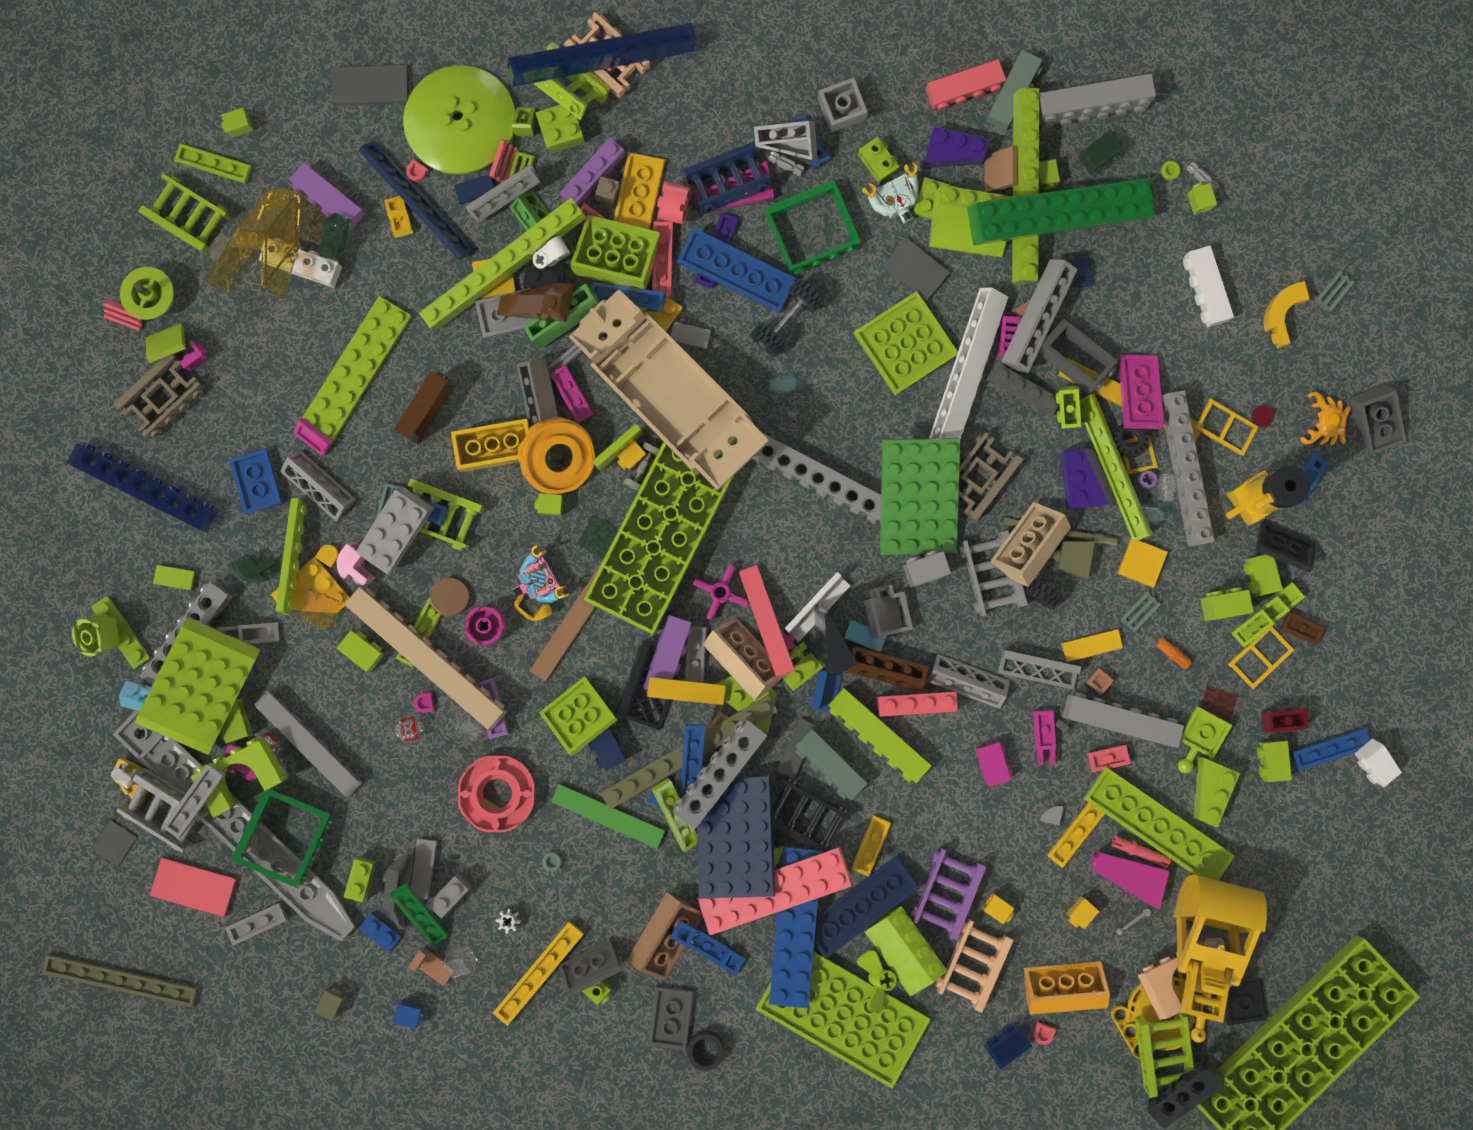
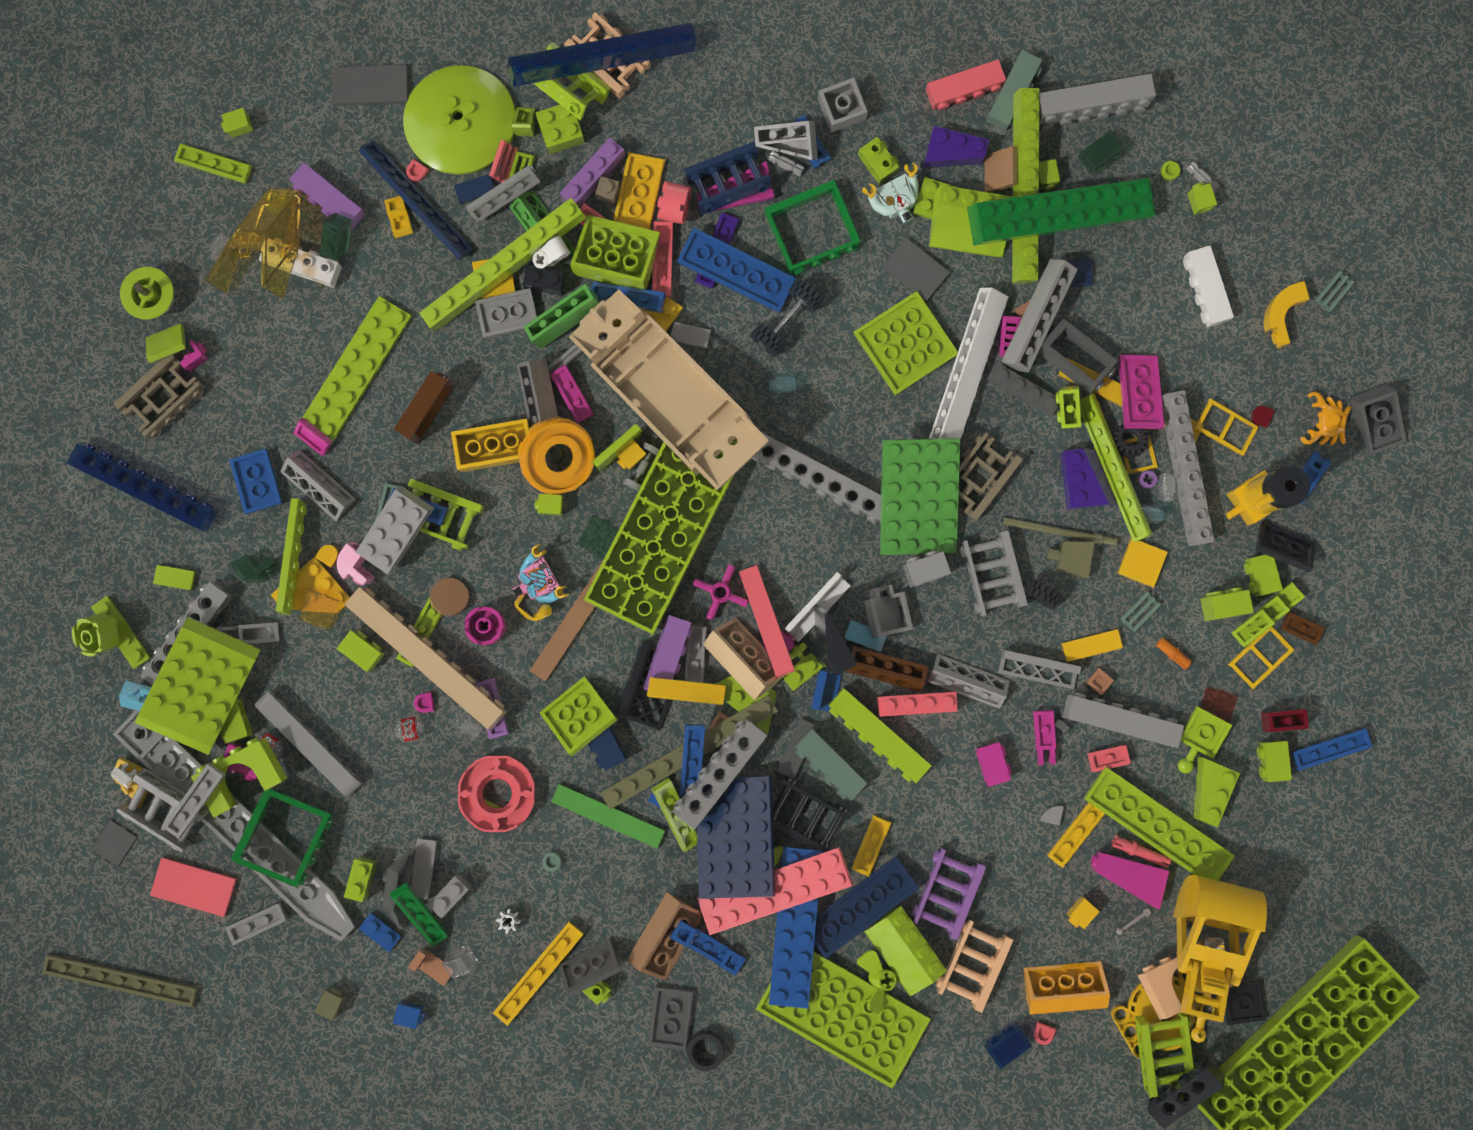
coral tile [103,299,142,331] -> none
lime fence [138,174,231,255] -> none
reddish brown wedge [497,283,575,322] -> none
yellow brick [981,893,1014,925] -> none
tan slope [991,502,1071,587] -> none
white brick [1354,739,1402,787] -> none

